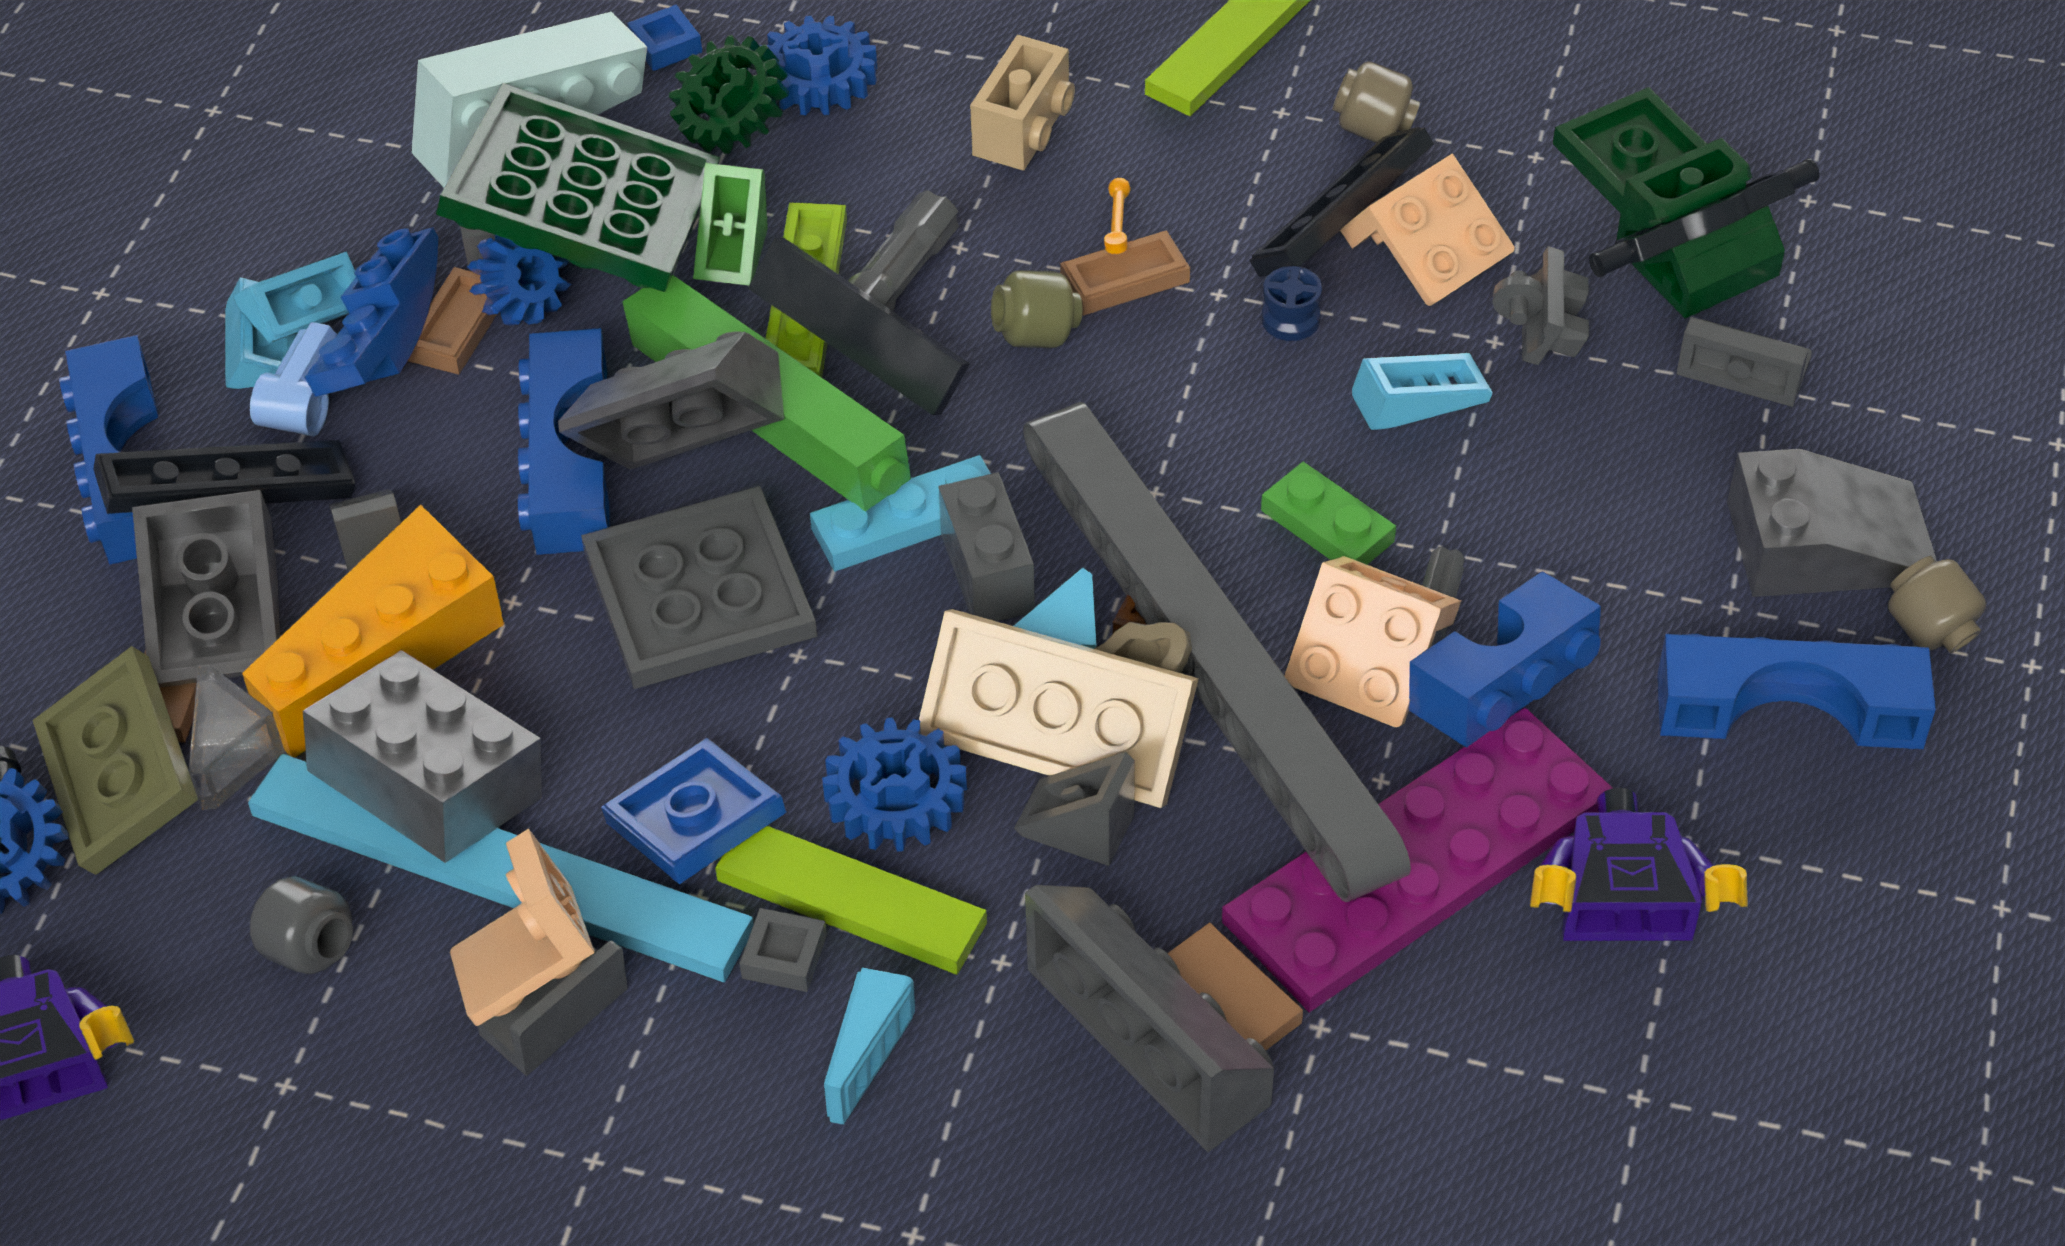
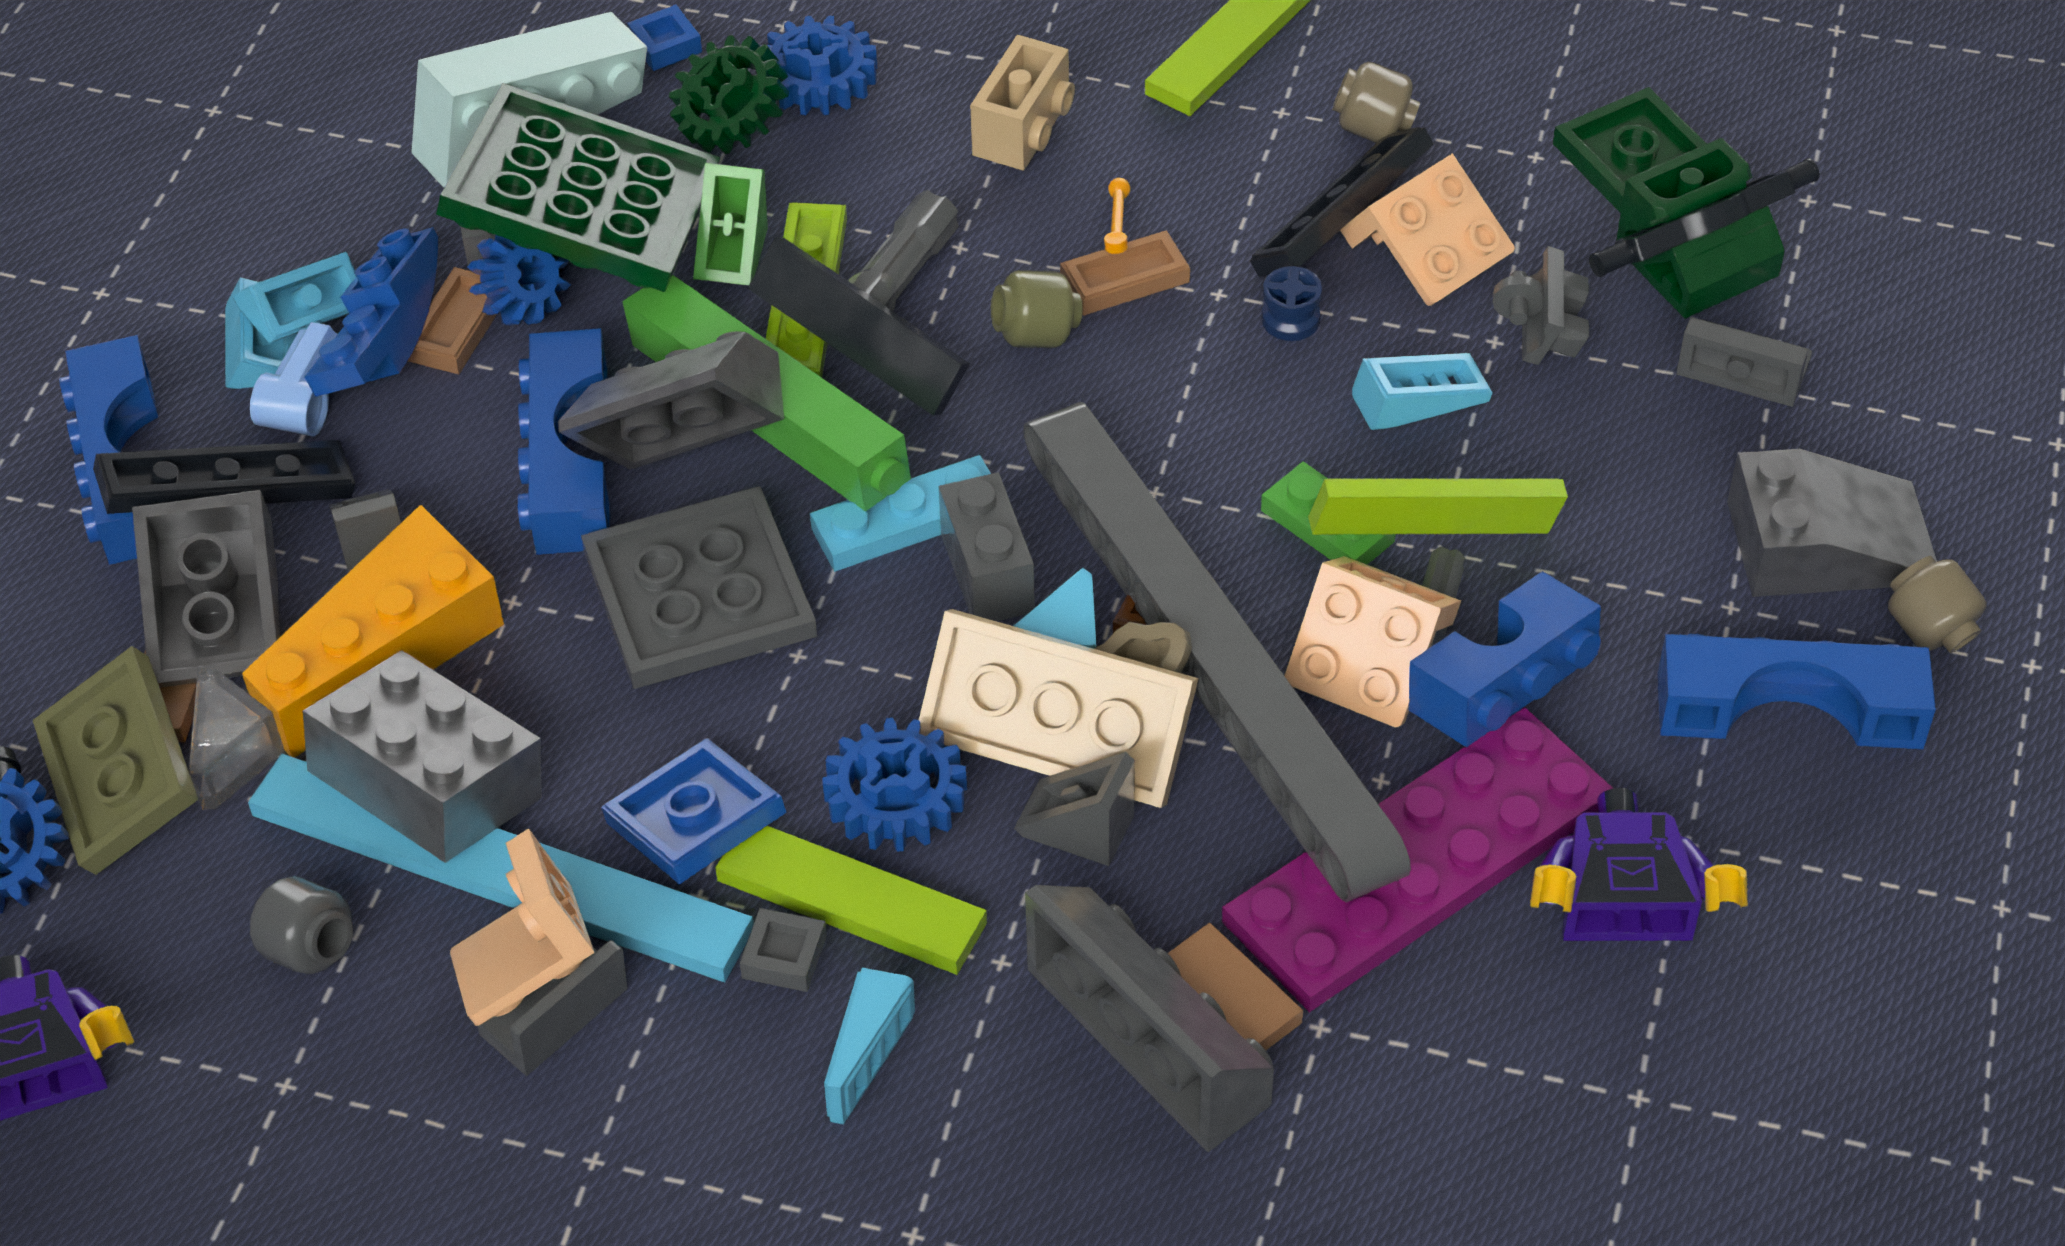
none -> lime tile [1308,479,1568,535]

